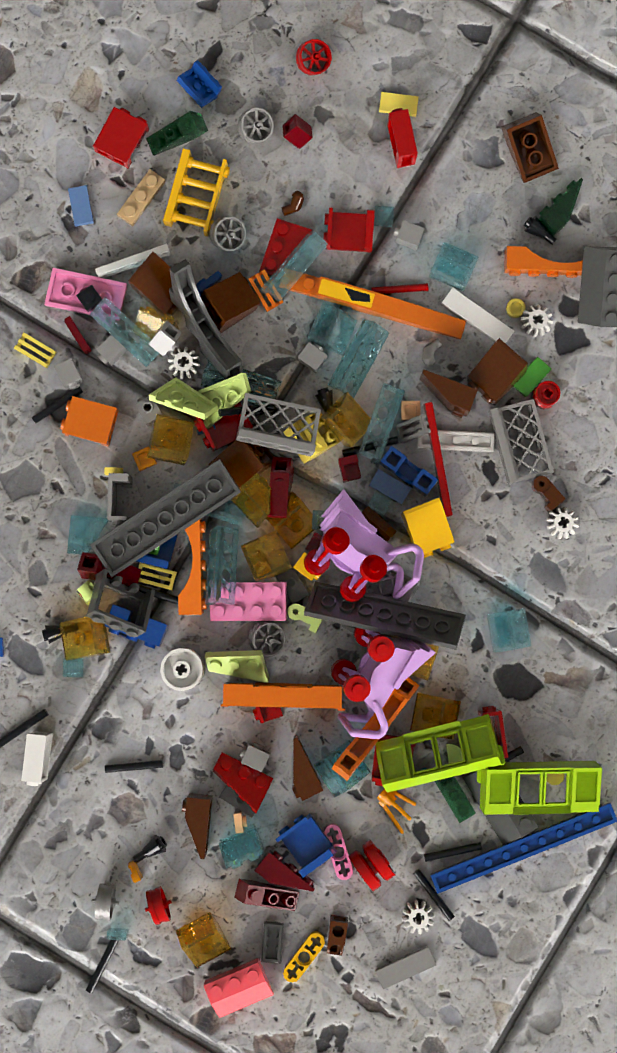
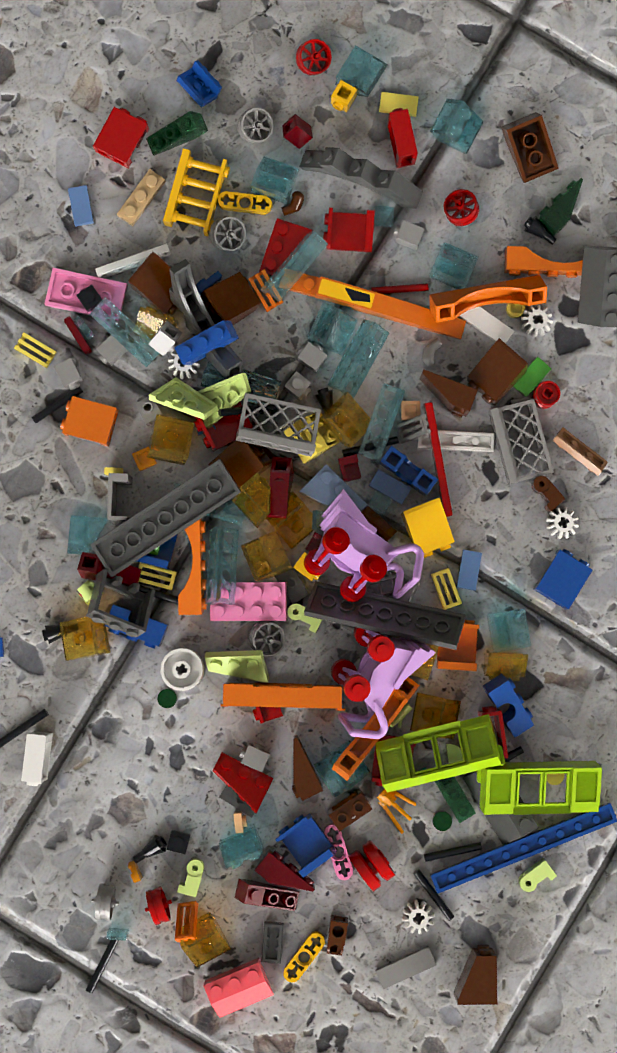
clear light blue tile [63,658,84,677] -> none
black bar [105,760,163,773] -> none
reddish brown slope [182,793,213,859] -> none
none -> clear light blue tile [74,316,95,340]
none -> dark green tile [157,689,177,708]
none -> black plate [166,830,191,855]
none -> blue arch [174,320,239,365]
none -> orange tile [175,901,198,942]
none -> yellowish green leg [177,858,204,897]
none -> yellow beam [218,191,272,215]
none -> clear light blue slope [251,156,300,204]
none -> light grey brick [284,371,312,401]
none -> dark grey arch [299,147,423,209]
none -> sand blue wedge [299,464,368,512]
none -> reddish brown window [328,788,372,832]
none -> yellow brick [331,80,357,113]
none -> clear light blue slope [335,45,388,97]
none -> yellowish green bar [390,704,413,728]
none -> clear light blue slope [430,99,484,154]
none -> orange arch [430,275,547,323]
none -> light yellow tile [430,568,462,610]
none -> dark green tile [432,811,452,831]
none -> orange panel [436,620,479,671]
none -> red wheel [443,189,480,226]
none -> reddish brown slope [454,945,498,1005]
none -> medium blue tile [456,549,482,591]
none -> blue arch [482,674,534,738]
none -> clear yellow slope [484,652,528,681]
none -> yellowish green leg [518,858,557,892]
none -> blue panel [533,549,593,610]
none -> medium nougat plate [553,427,608,476]

